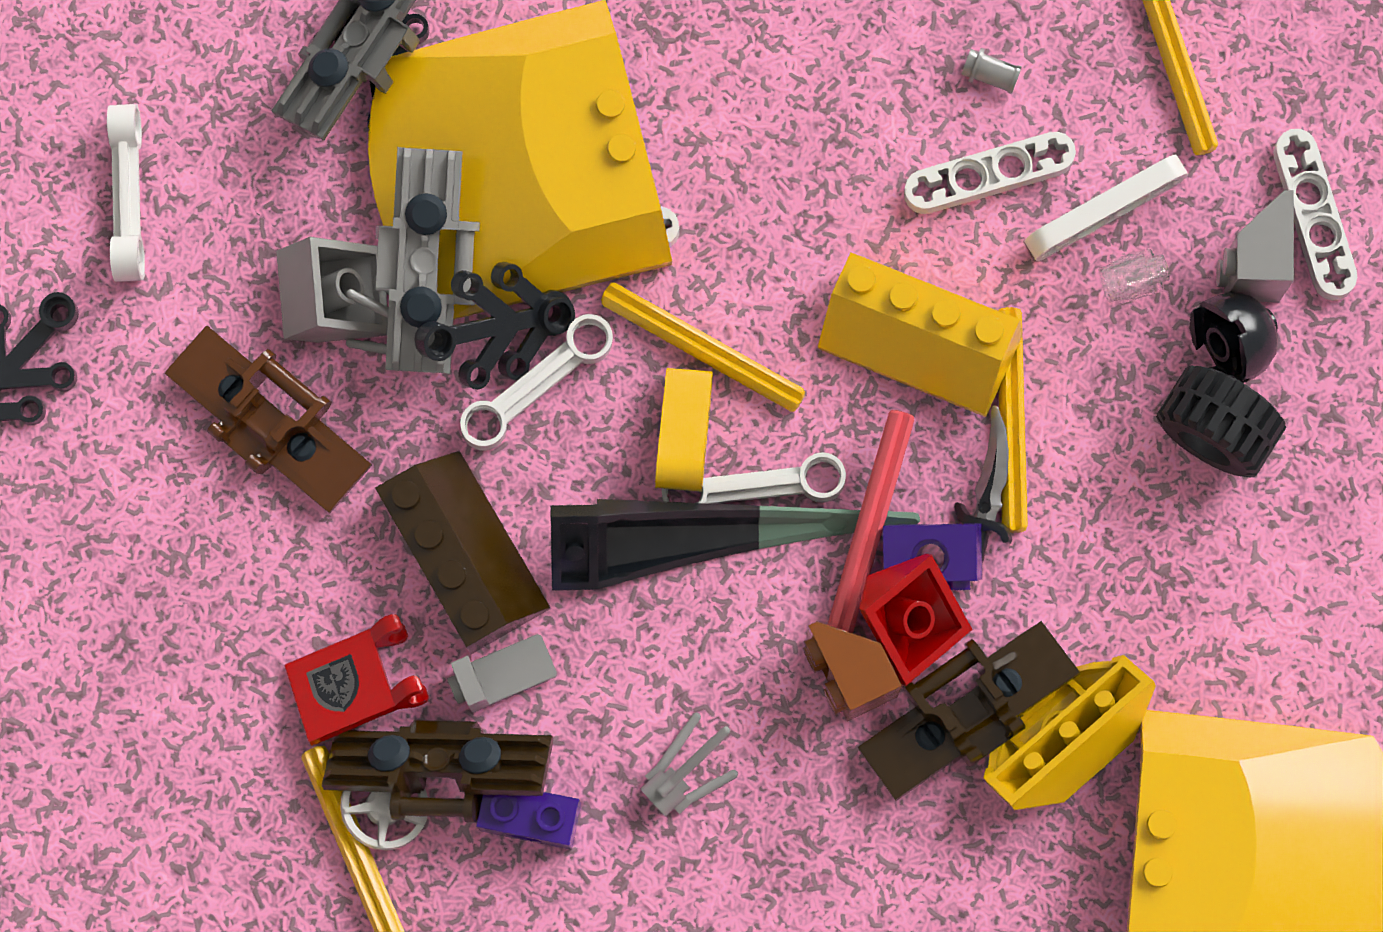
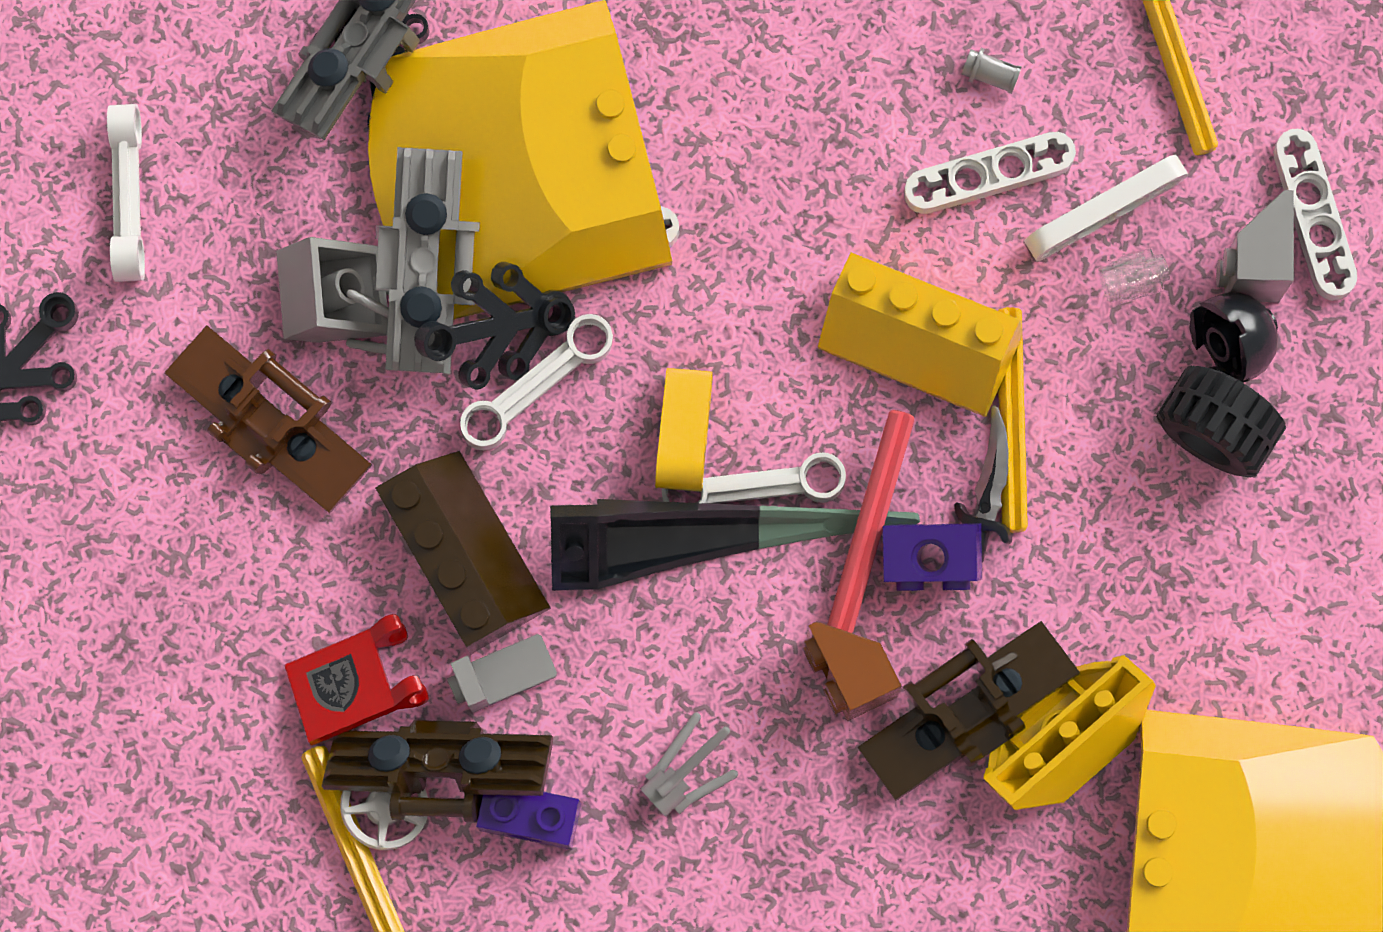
yellow axle [601,282,805,412] -> none
red slope [859,553,973,686] -> none

